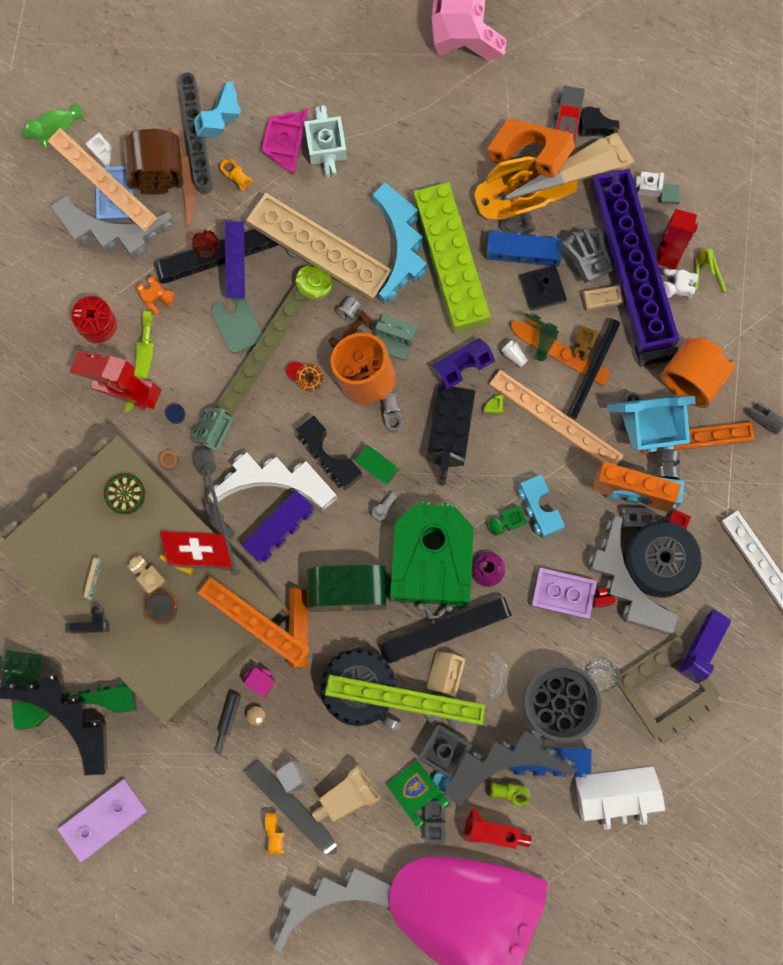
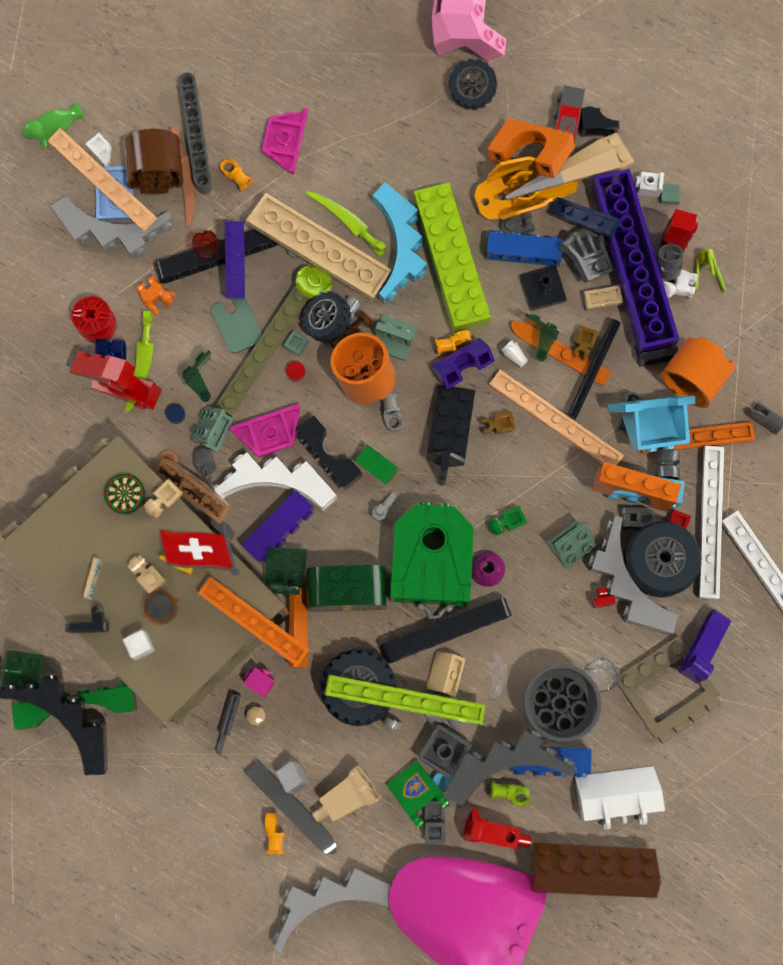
lavender plate [58,779,148,863] -> none
medium azure arch [194,82,240,138] -> none
clear orange piece [296,364,323,392] -> none
light aqua brick [304,106,347,177] -> none
lime tile [483,395,503,415] -> none
medium azure arch [518,474,565,539] -> none
lavender plate [531,568,597,620] -> none
none -> clear blue wheel [95,339,127,360]
none -> white brick [123,630,155,660]
none -> tan plate [144,479,183,518]
none -> medium nougat slope [155,457,231,524]
none -> clear green plate [182,350,211,402]
none -> dark pink wing [230,404,300,458]
none -> clear green plate [265,547,307,596]
none -> sand green tile [283,330,309,357]
none -> black wheel [302,291,351,343]
none -> lime sword [306,191,386,258]
none -> light orange connector [434,330,472,355]
none -> black wheel [449,59,497,110]
none -> pearl gold plate [480,411,516,434]
none -> reddish brown brick [531,843,661,898]
none -> sand green bracket [547,521,596,569]
none -> dark blue tile [549,197,621,238]
none -> dark grey wheel [658,244,683,280]
none -> white plate [698,446,724,600]

